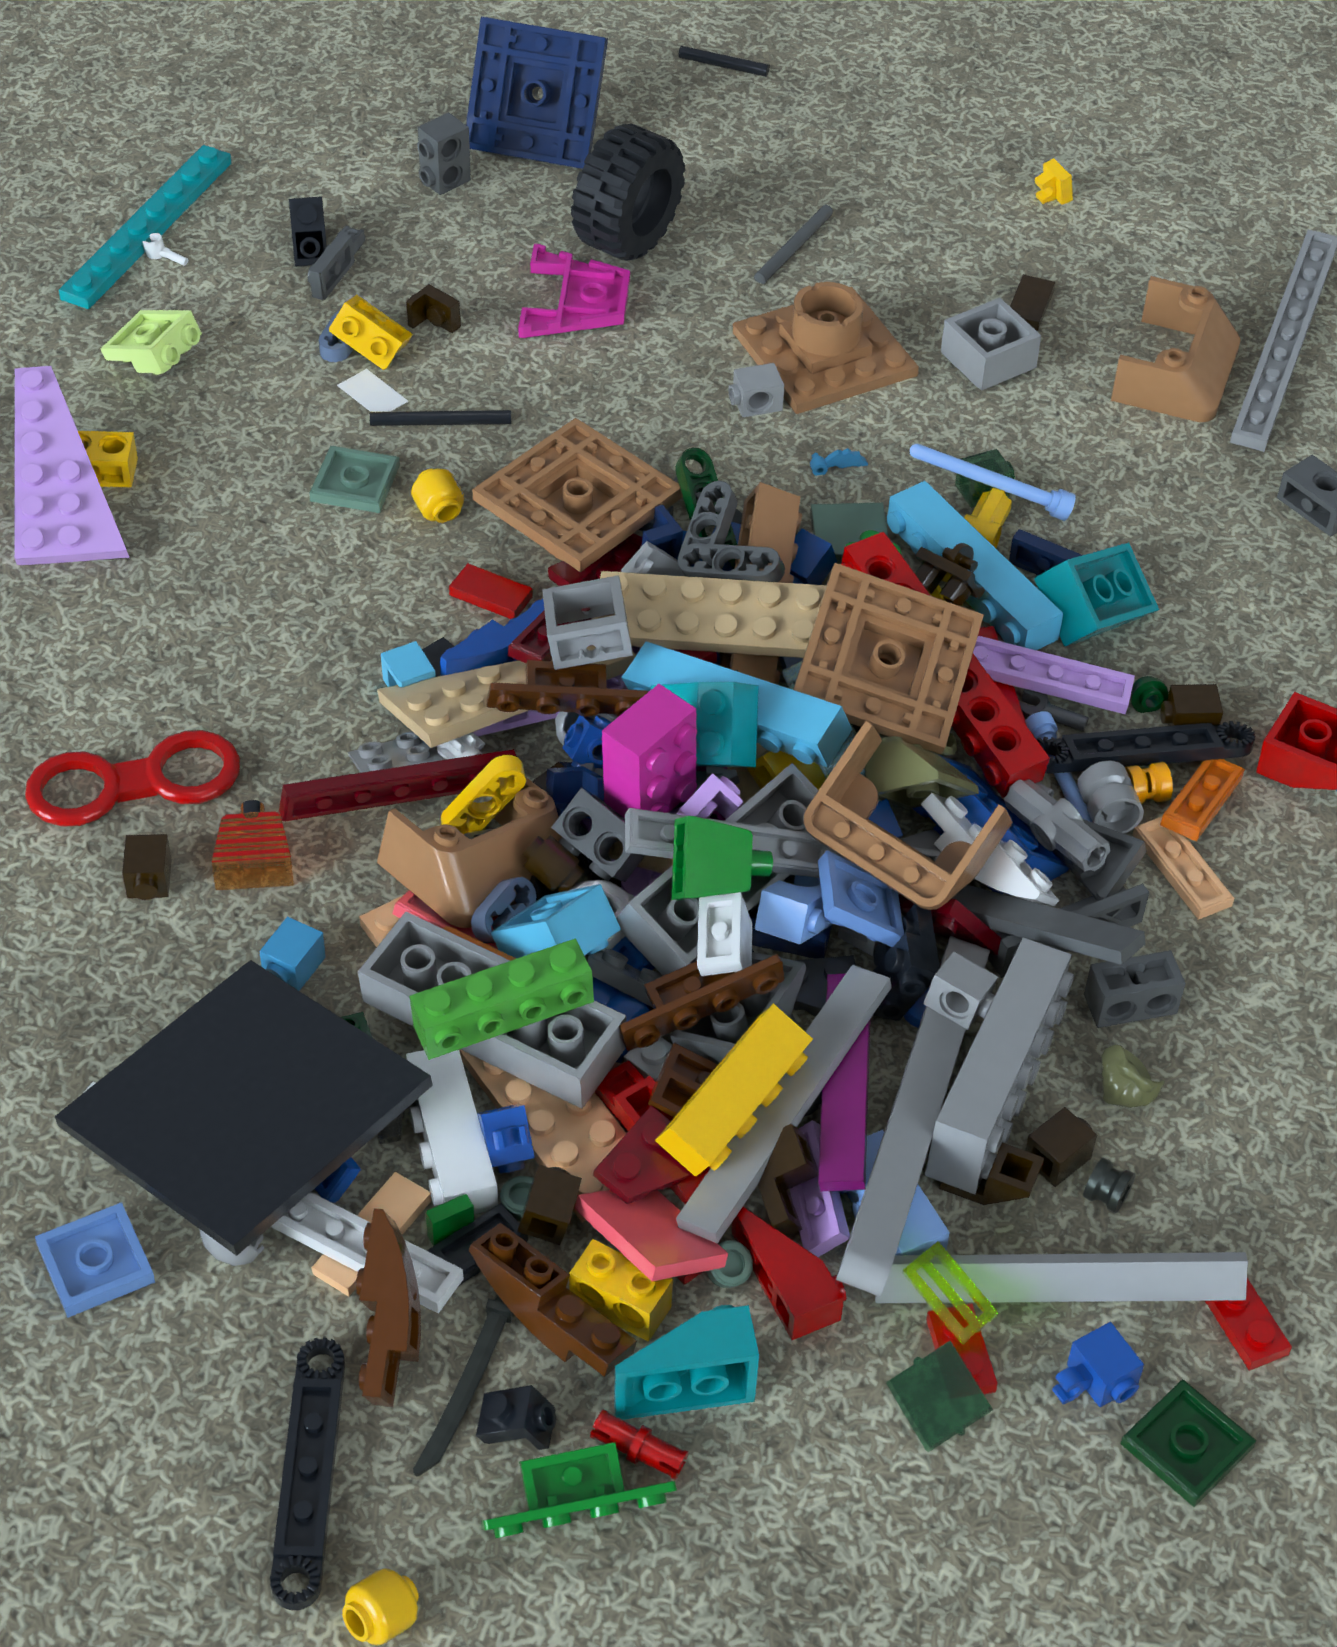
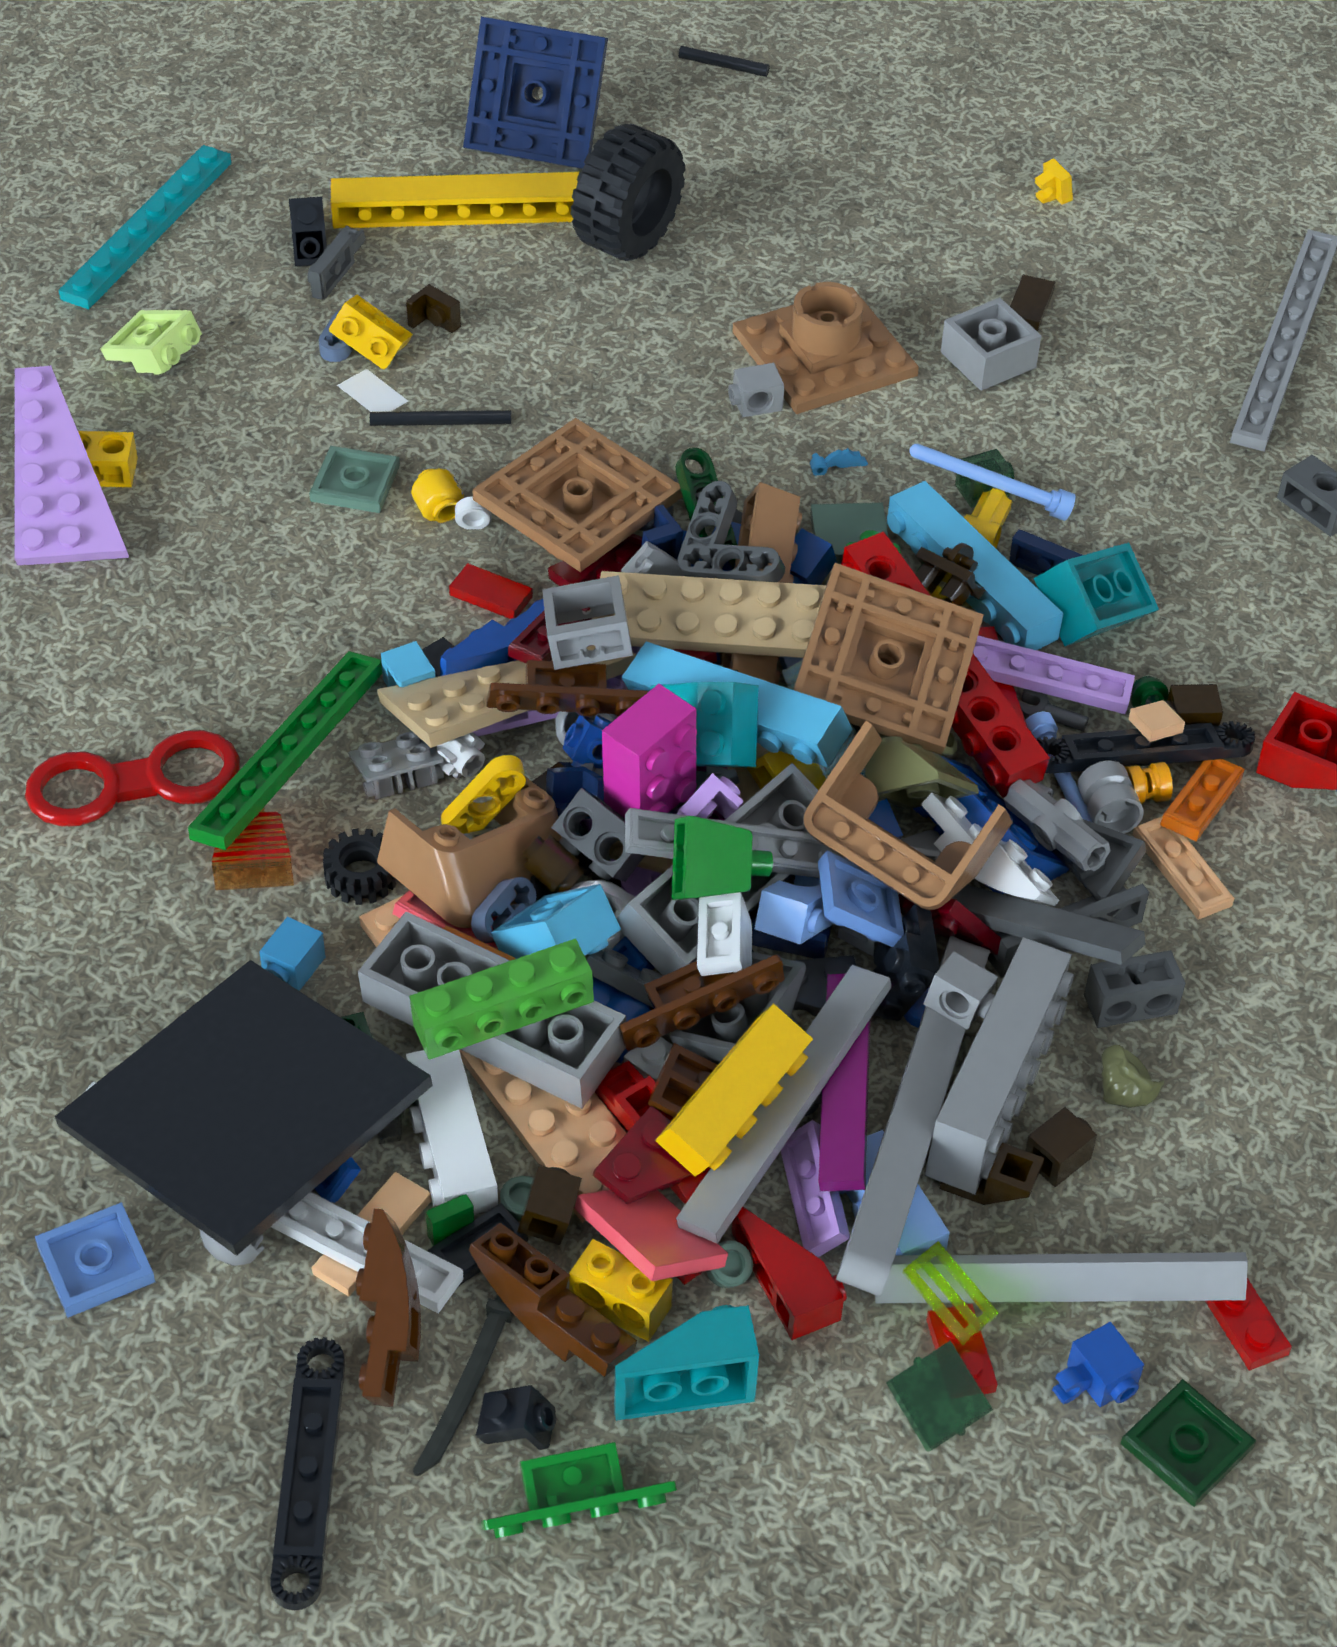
dark brown brick [122,834,172,900] -> none
white hand [142,233,188,266] -> none
dark red tile [279,749,517,822] -> none
yellow head [342,1568,419,1646] -> none
dark grey brick [417,112,471,195] -> none
blue brick [477,1104,535,1173] -> none
dark pink wing [518,244,630,338] -> none
red pin [590,1409,689,1480] -> none
dark grey bar [754,205,833,284] -> none
dark brown slope [758,1123,819,1237] -> none
pearl dark grey wheel [1083,1157,1136,1214] -> none
medium nougat windscreen [1111,276,1241,422] -> none
none -> green plate [188,651,382,850]
none -> black tyre [323,828,397,905]
none -> yellow brick [331,172,579,228]
none -> white tile [455,496,492,529]
none -> light nougat tile [1129,700,1185,742]

